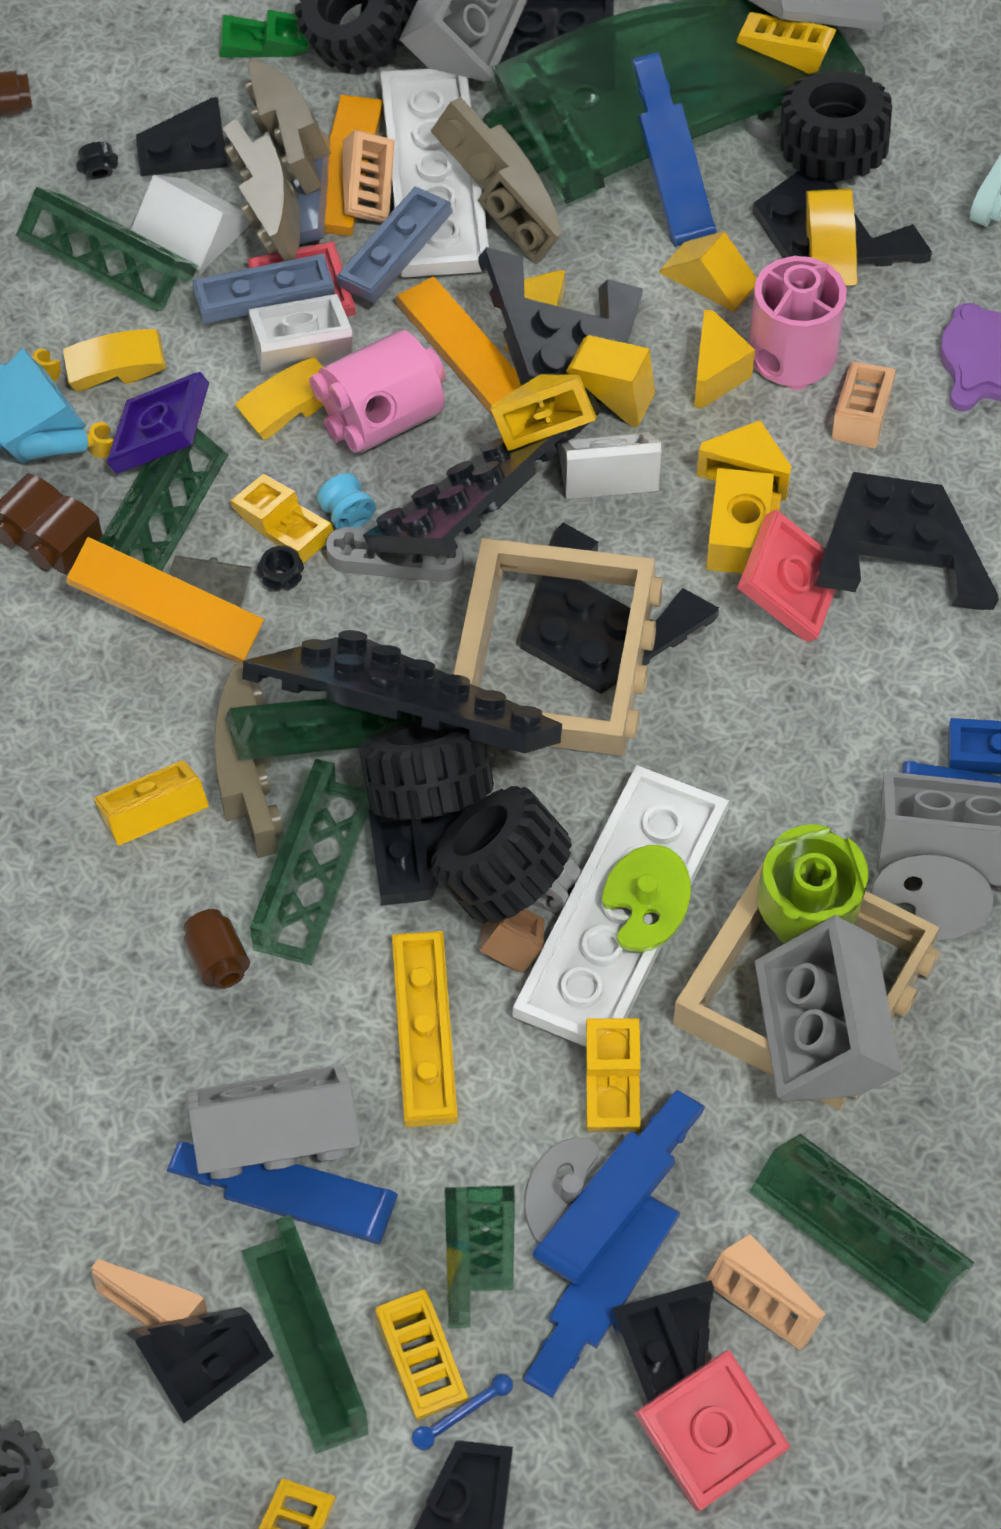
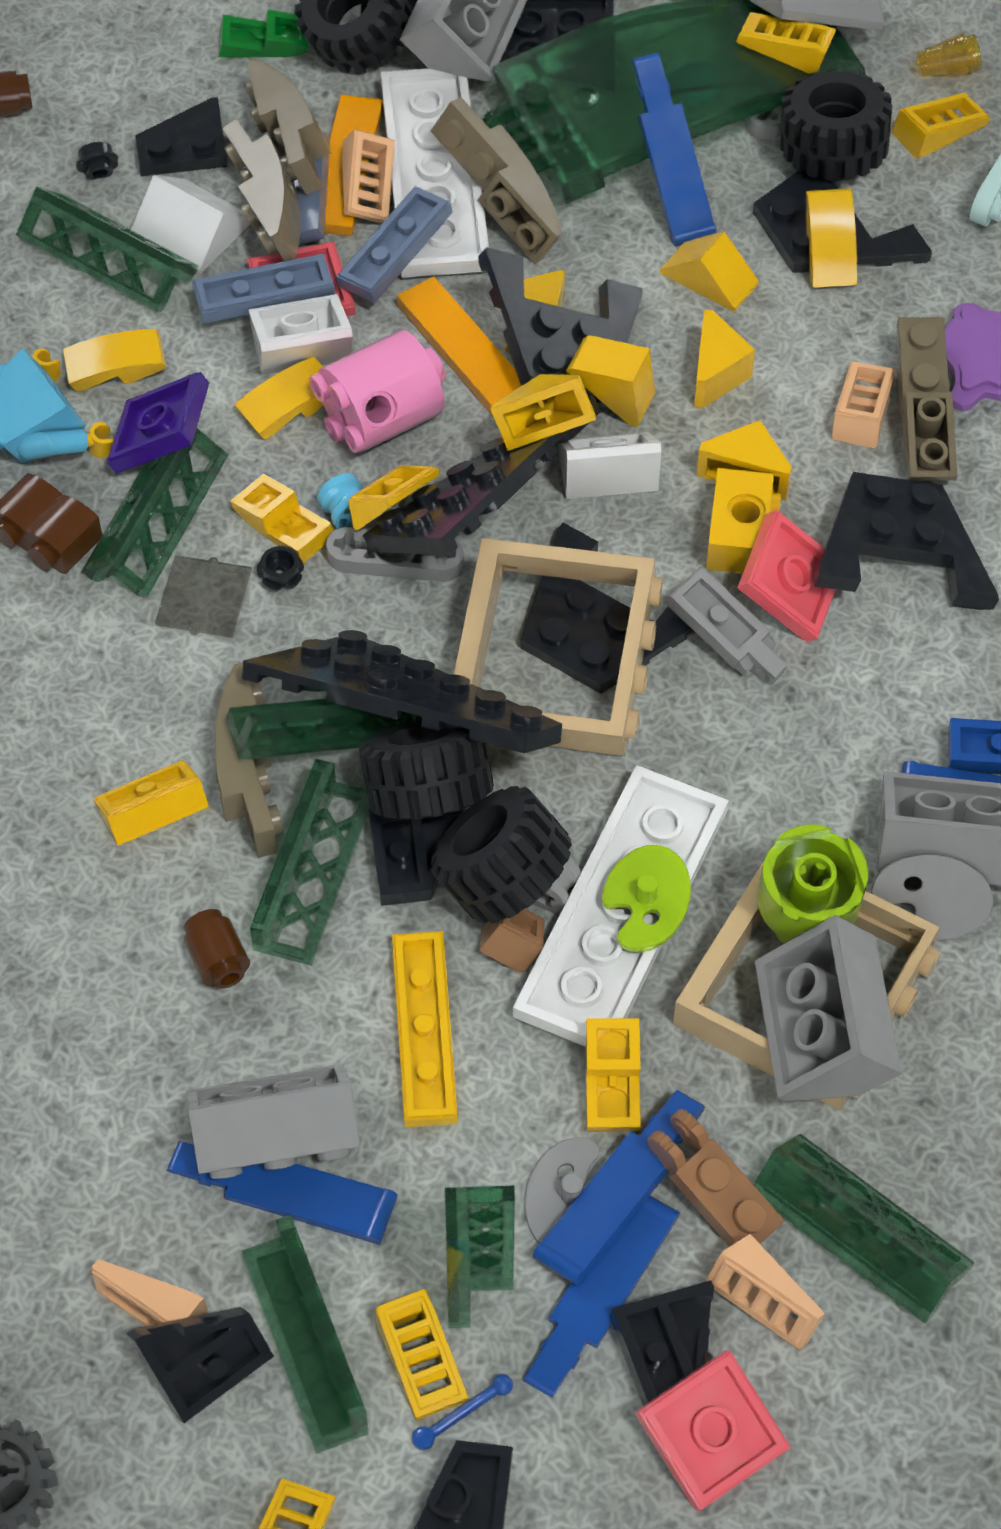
light orange tile [66,537,264,663] -> none
bright pink cylinder [749,256,847,390] -> none
none -> yellow slope [348,465,440,531]
none -> medium nougat hinge [647,1109,785,1247]
none -> light grey hinge [664,566,788,685]
none -> yellow slope [892,92,991,159]
none -> dark tan slope [896,317,958,481]
none -> clear yellow cone [916,32,982,77]

